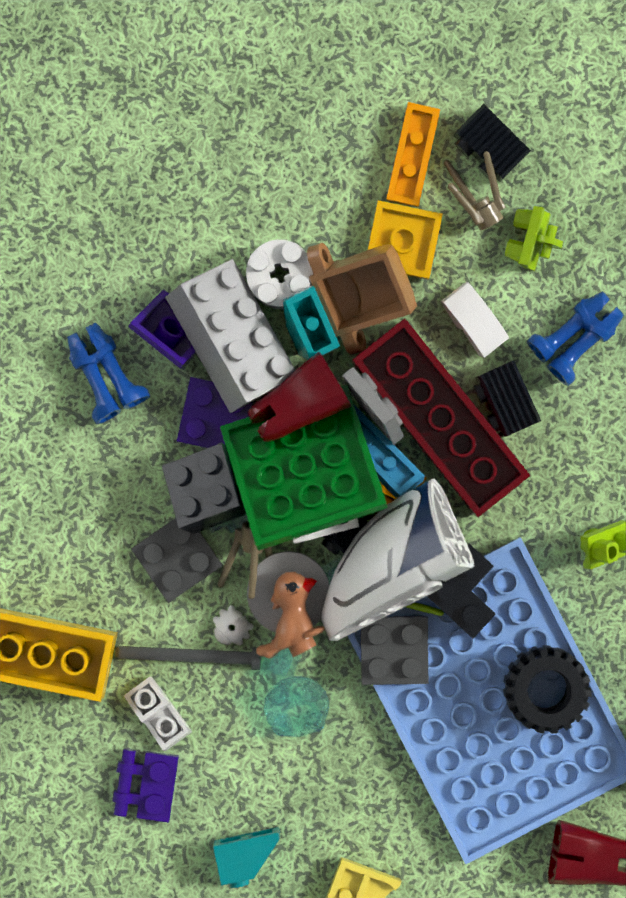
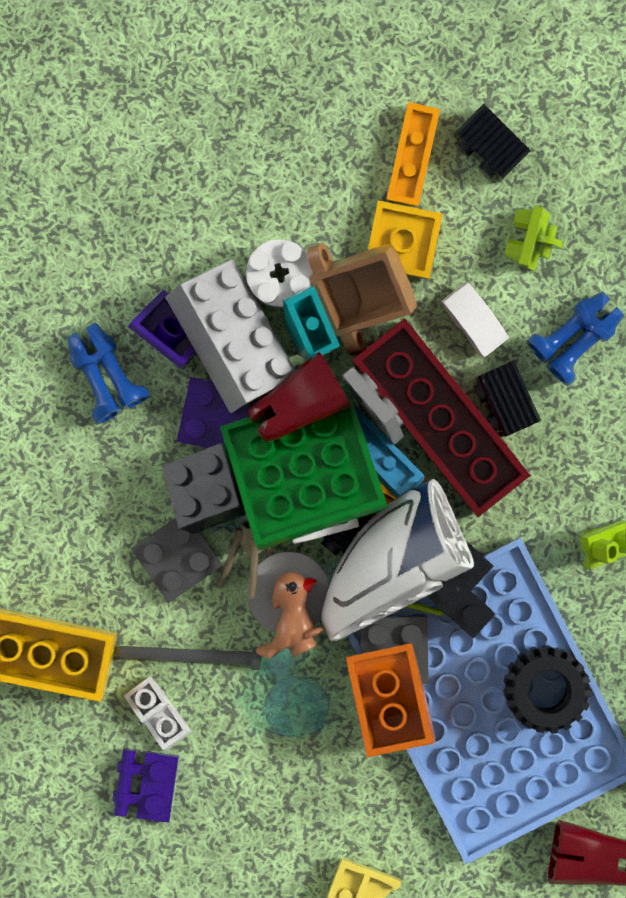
white animal [213,605,254,646] -> none
teal slope [213,827,280,888] -> none
dark tan plant [444,151,506,230] -> none
none -> orange slope [346,643,436,757]

